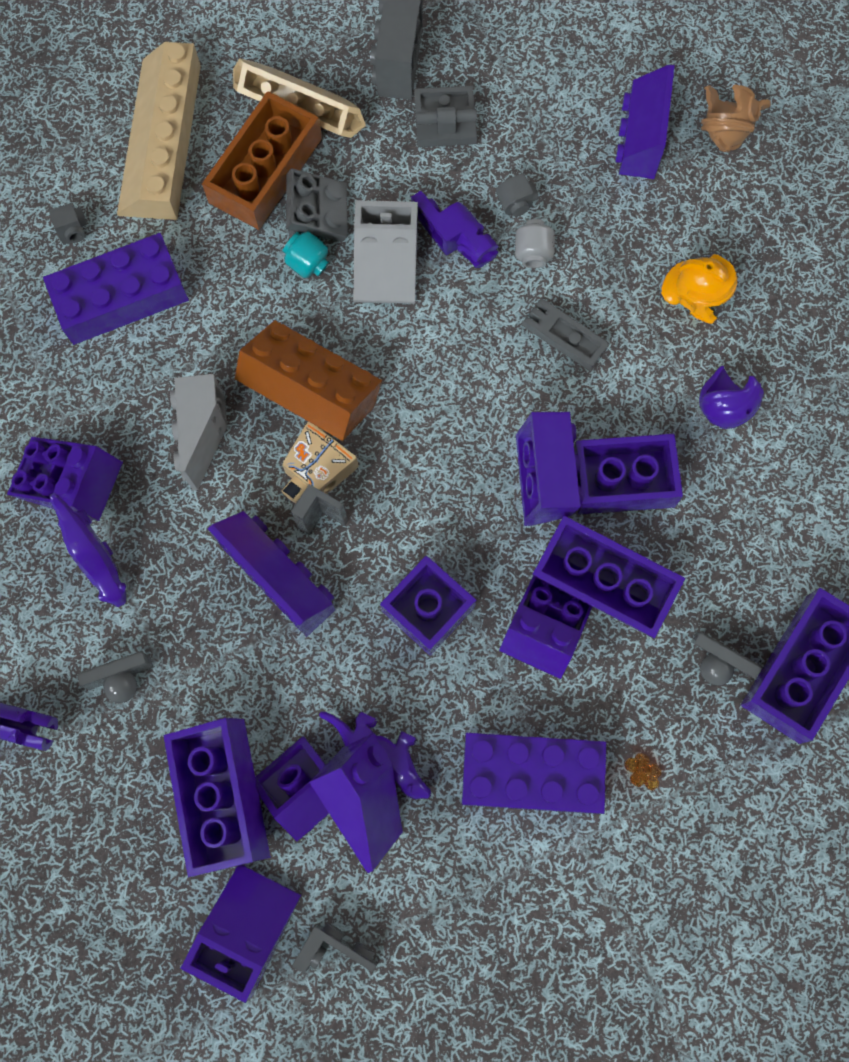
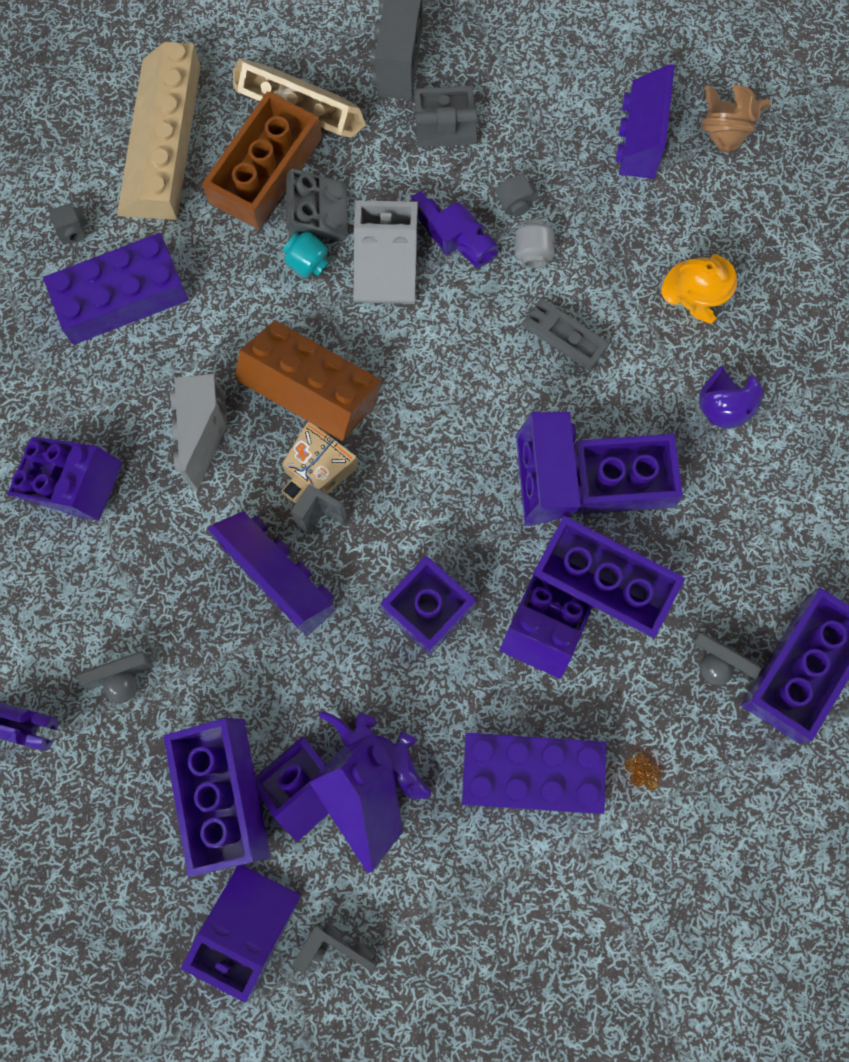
dark purple animal [50,493,127,607] -> none

